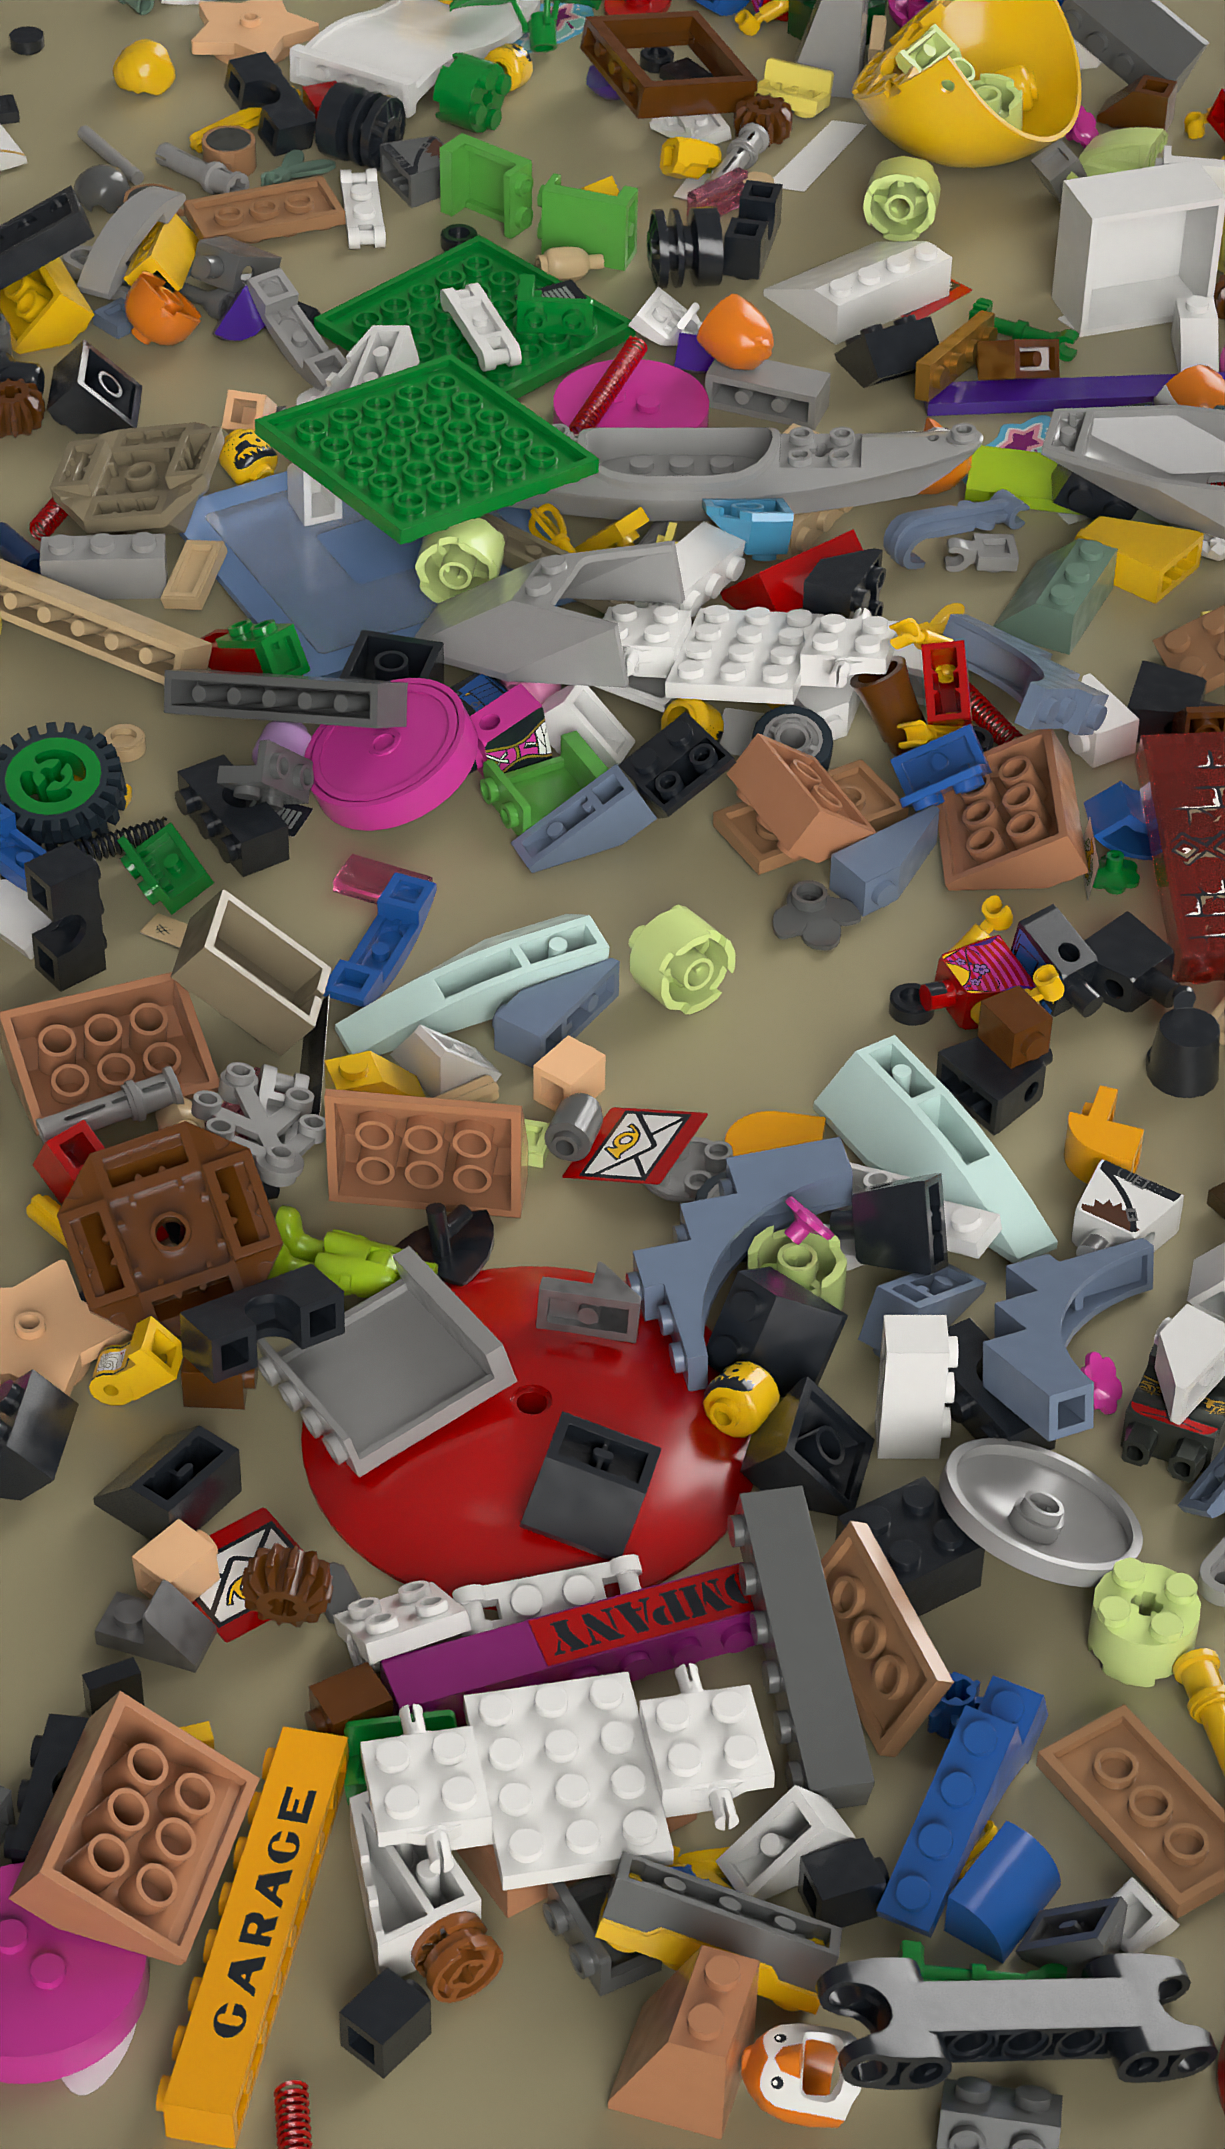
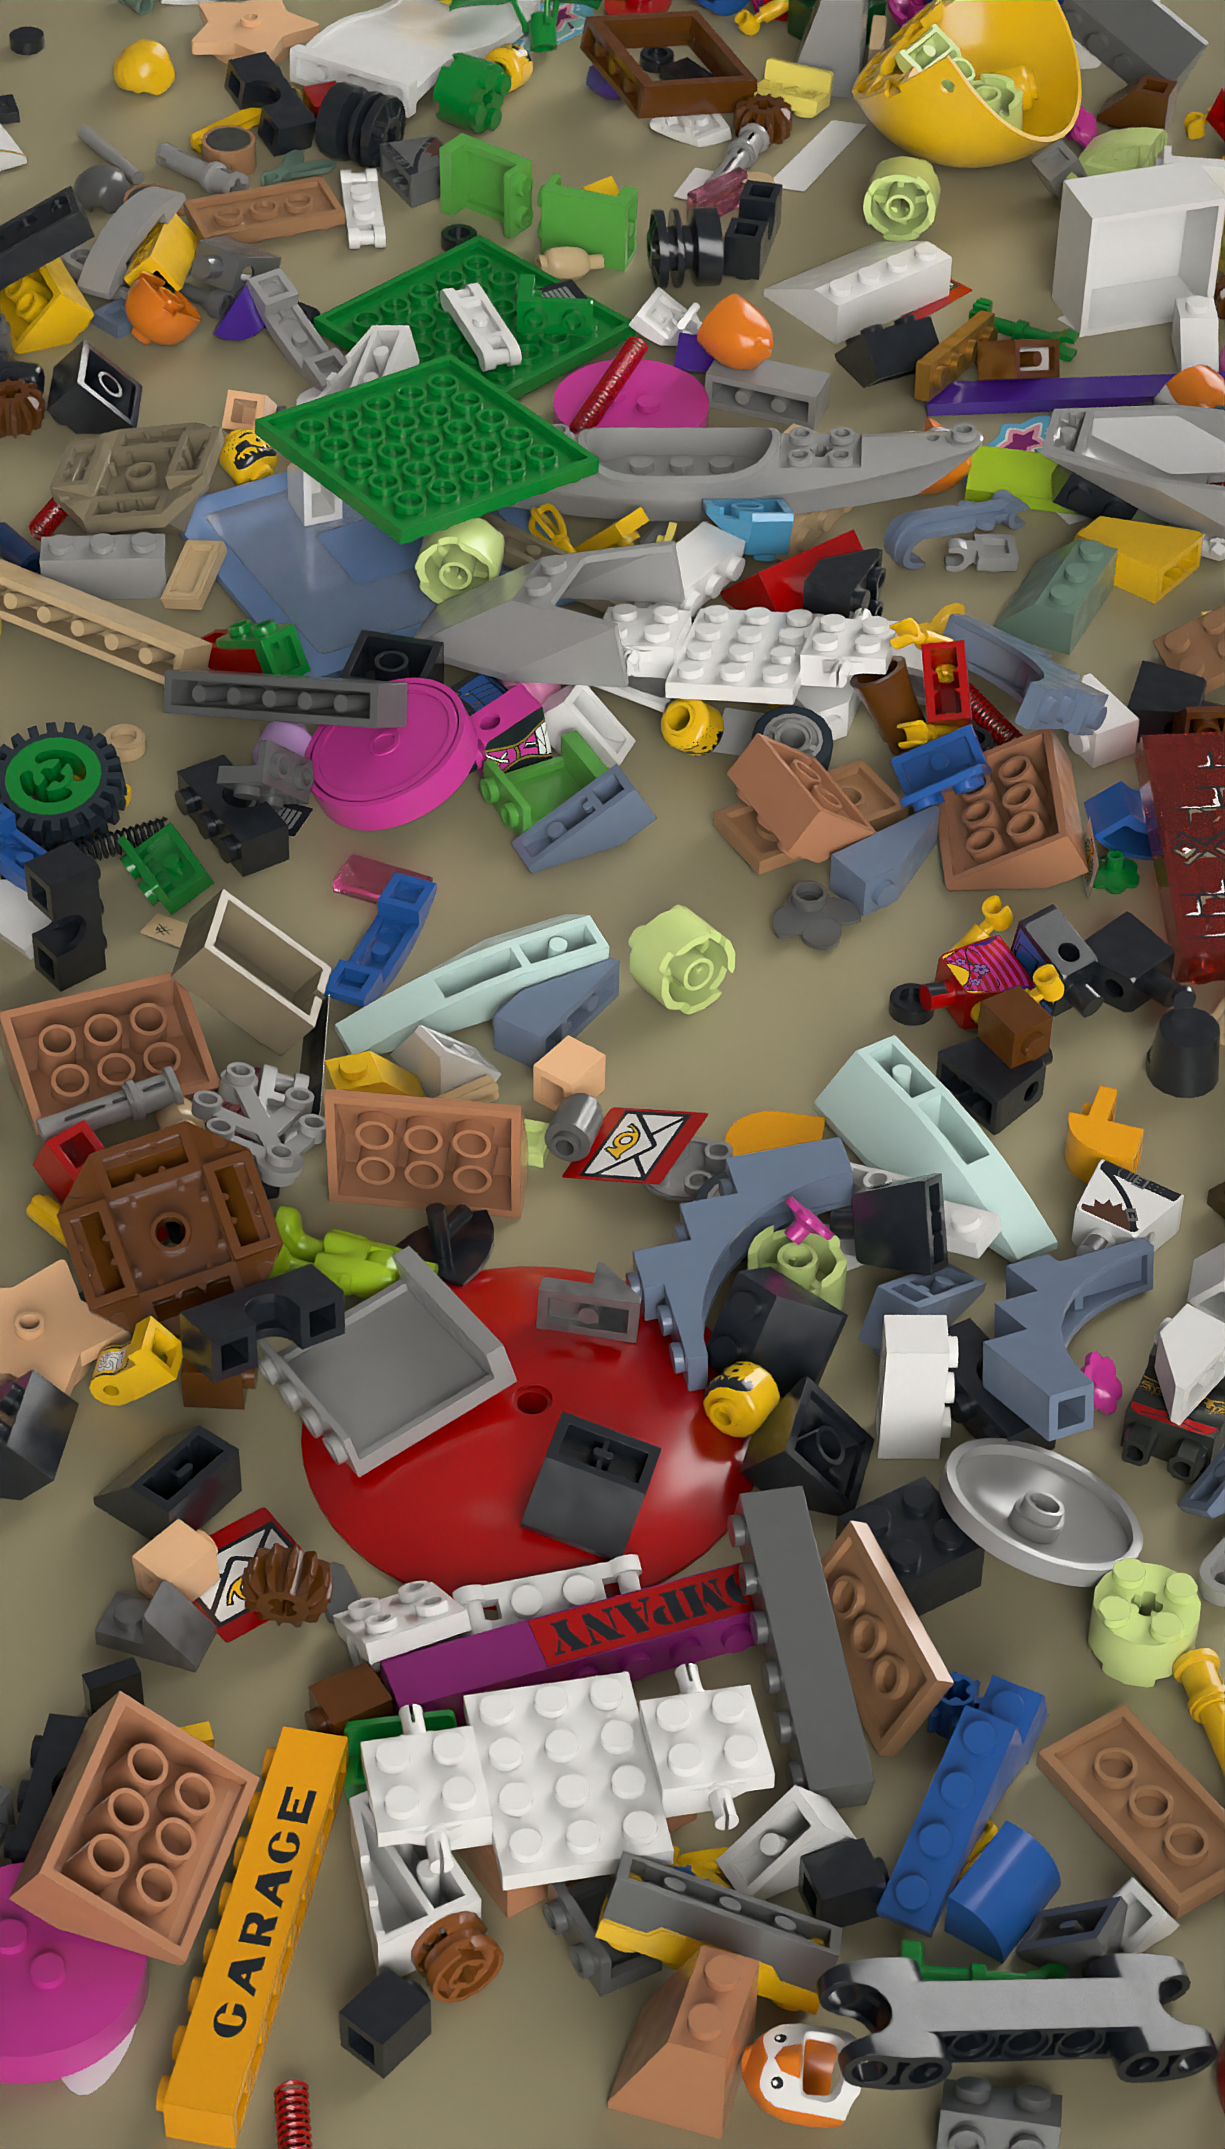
black slope [618,712,737,819] -> none
yellow rock [659,137,722,180] -> none

